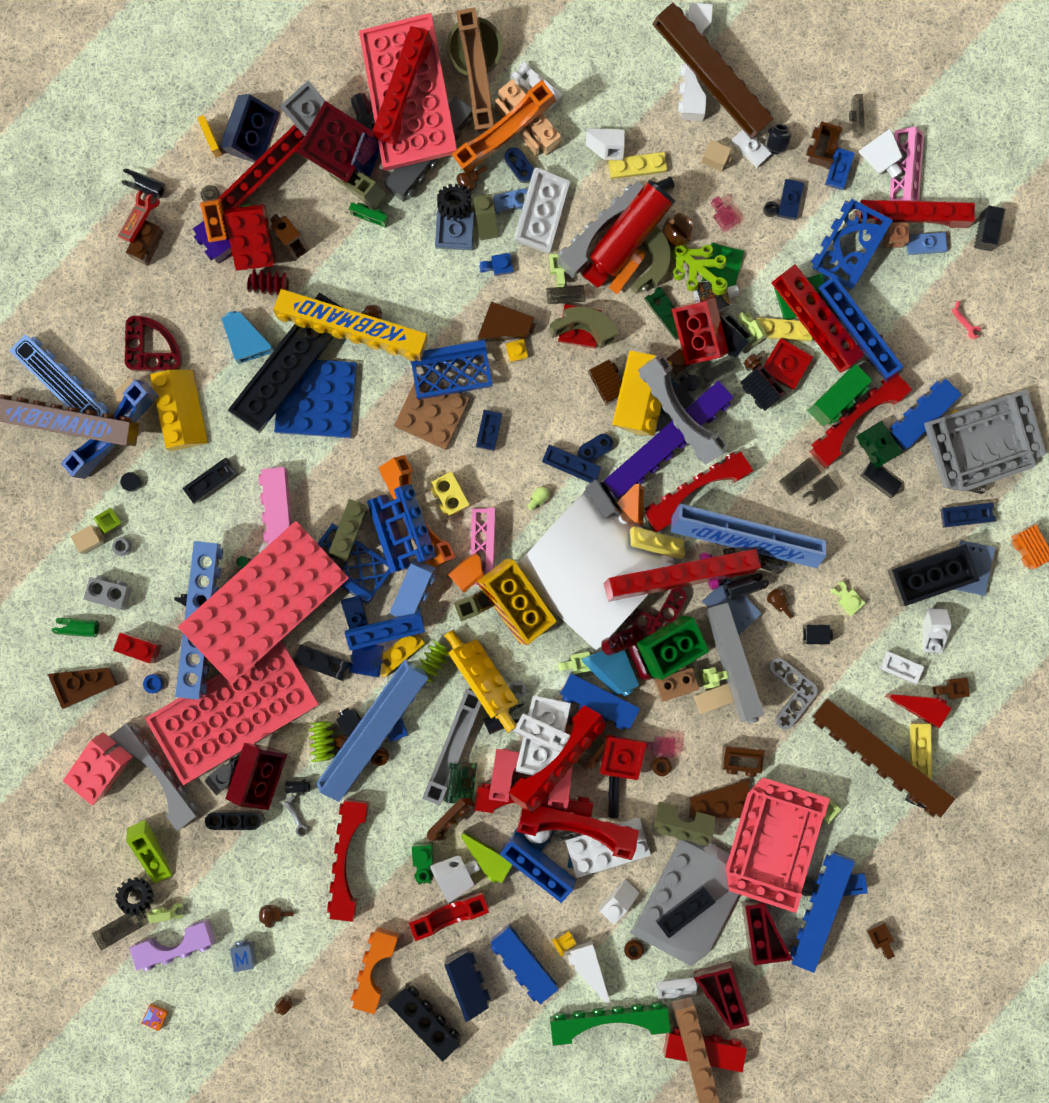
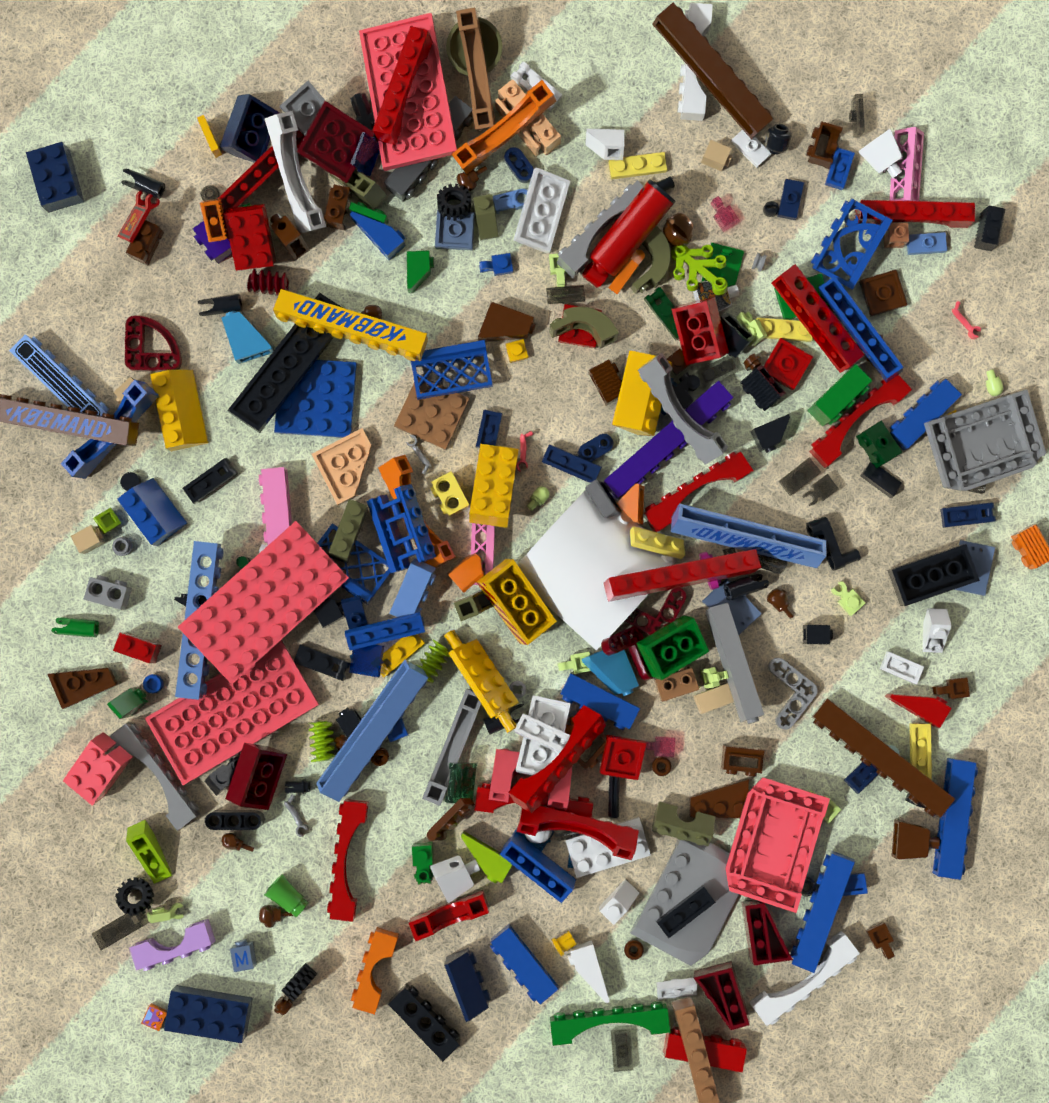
none -> dark blue brick [26,142,84,213]
none -> green slope [107,687,148,719]
none -> blue slope [117,478,188,546]
none -> dark blue brick [164,985,253,1043]
none -> black piece [198,294,243,316]
none -> reddish brown piece [221,833,255,852]
none -> bright green plant [264,874,309,917]
none -> white arch [265,111,326,234]
none -> black tyre [281,963,317,1001]
none -> light nougat plate [312,428,372,505]
none -> black slope [313,598,345,628]
none -> reddish brown window [324,184,352,231]
none -> blue slope [350,211,406,260]
none -> green slope [406,251,434,293]
none -> light grey piece [406,435,431,475]
none -> yellow brick [469,444,519,528]
none -> coral piece [517,431,533,472]
none -> clear smoke plate [610,1028,633,1072]
none -> white arch [749,931,860,1026]
none -> black slope [751,414,790,453]
none -> light grey bush [752,253,767,272]
none -> black beam [806,516,861,571]
none -> dark blue plate [844,762,878,794]
none -> reddish brown tile [859,270,908,317]
none -> reddish brown torso [892,819,940,860]
none -> blue brick [932,758,978,880]
none -> yellowish green cylinder [986,369,1003,396]

